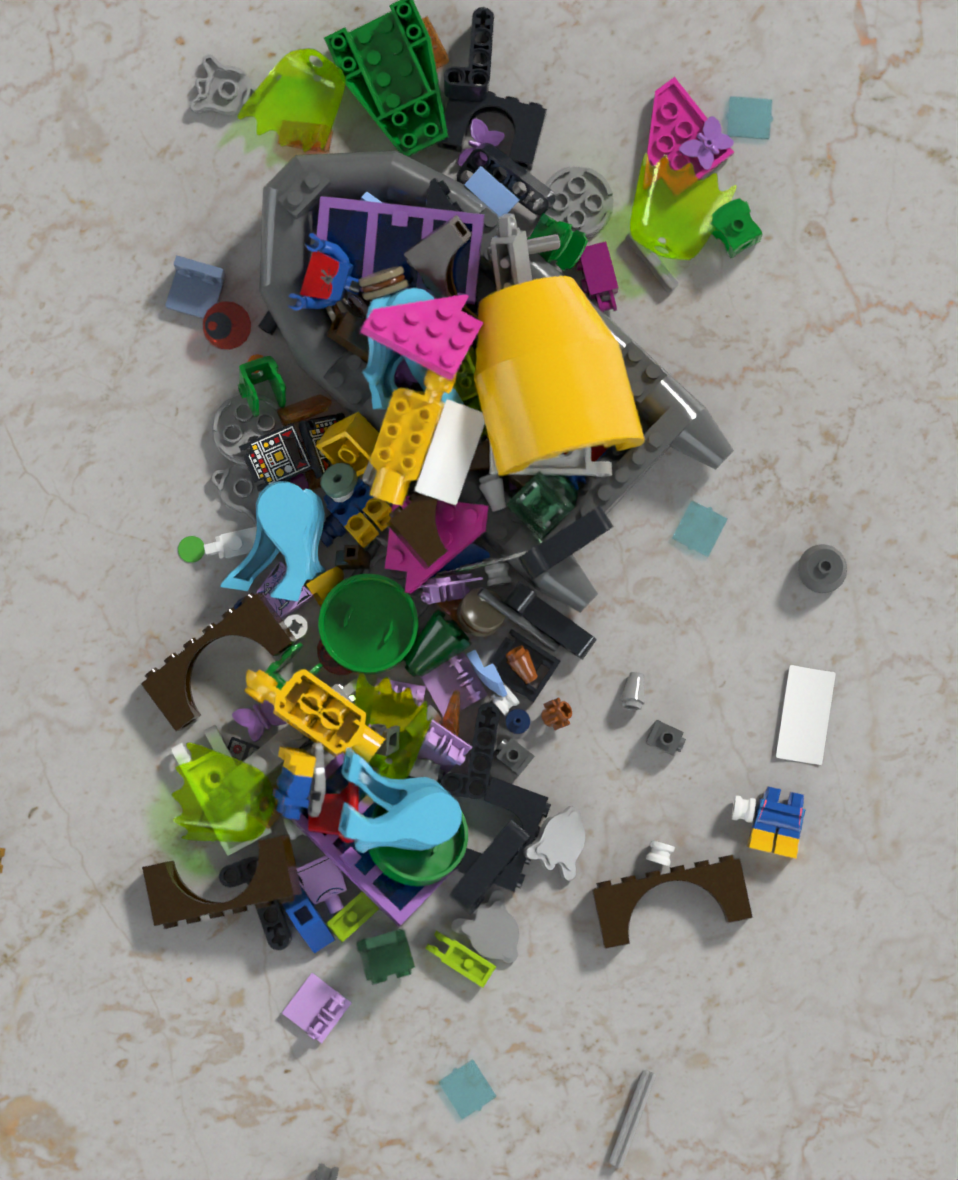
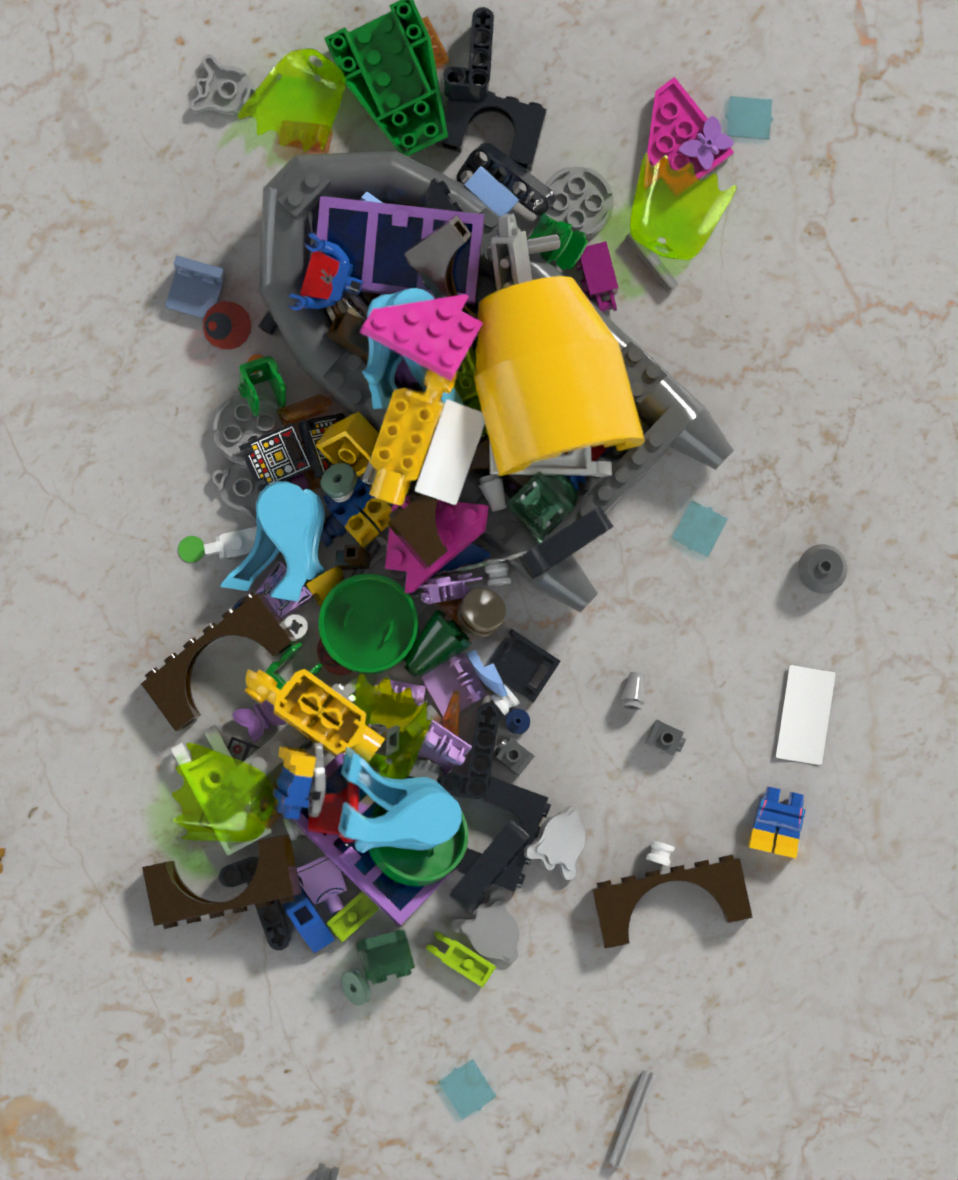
lavender hinge [282,973,352,1043] -> none
dark tan head [359,266,408,300] -> none
medium lavender piece [457,119,505,166] -> none
dark grey bar [477,587,560,652] -> none
black beam [504,582,597,660] -> none
dark orange cone [506,645,538,684] -> none
dark orange gear [541,698,572,730] -> none
green piece [708,198,763,259] -> none
white wheel [731,795,756,823] -> none
none -> sand green piece [341,968,371,1006]

